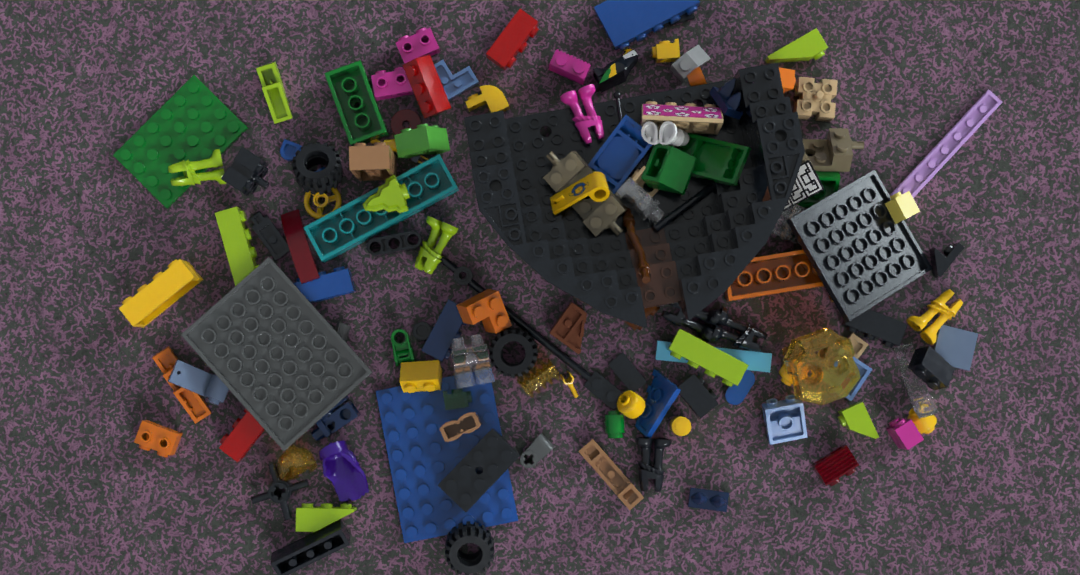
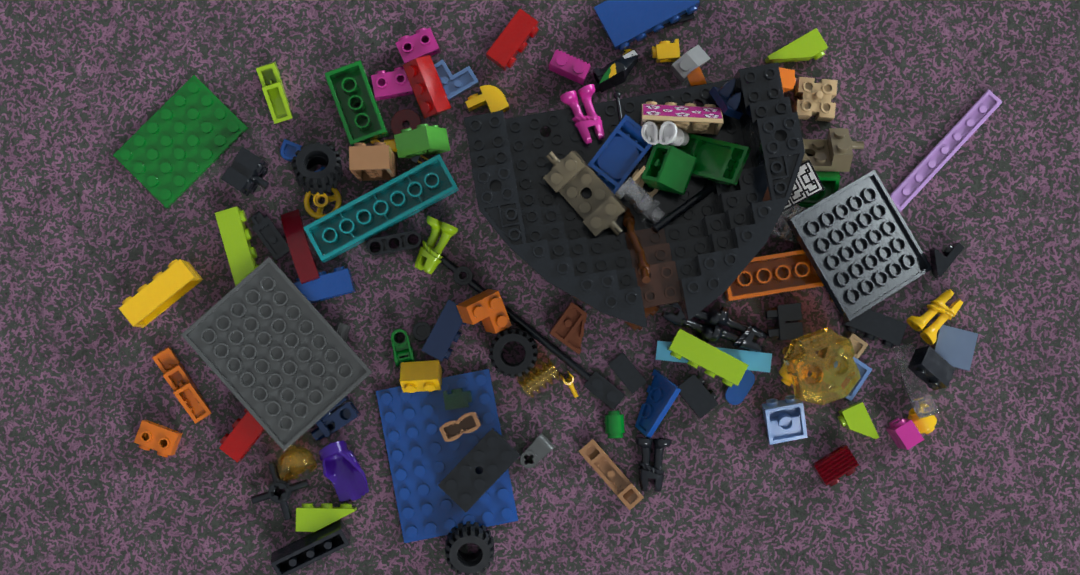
lime piece [168,149,226,186] -> none
sand blue door [168,360,229,405] -> none
lime rock [363,175,410,214] -> none
clear hips [450,334,495,389] -> none
yellow door [550,171,610,215] -> none
yellow head [617,390,645,419] -> none
yellow piece [669,416,691,436] -> none
dark blue tile [688,487,729,512] -> none
light yellow brick [885,191,920,224] -> none
none -> black hips [765,303,804,341]

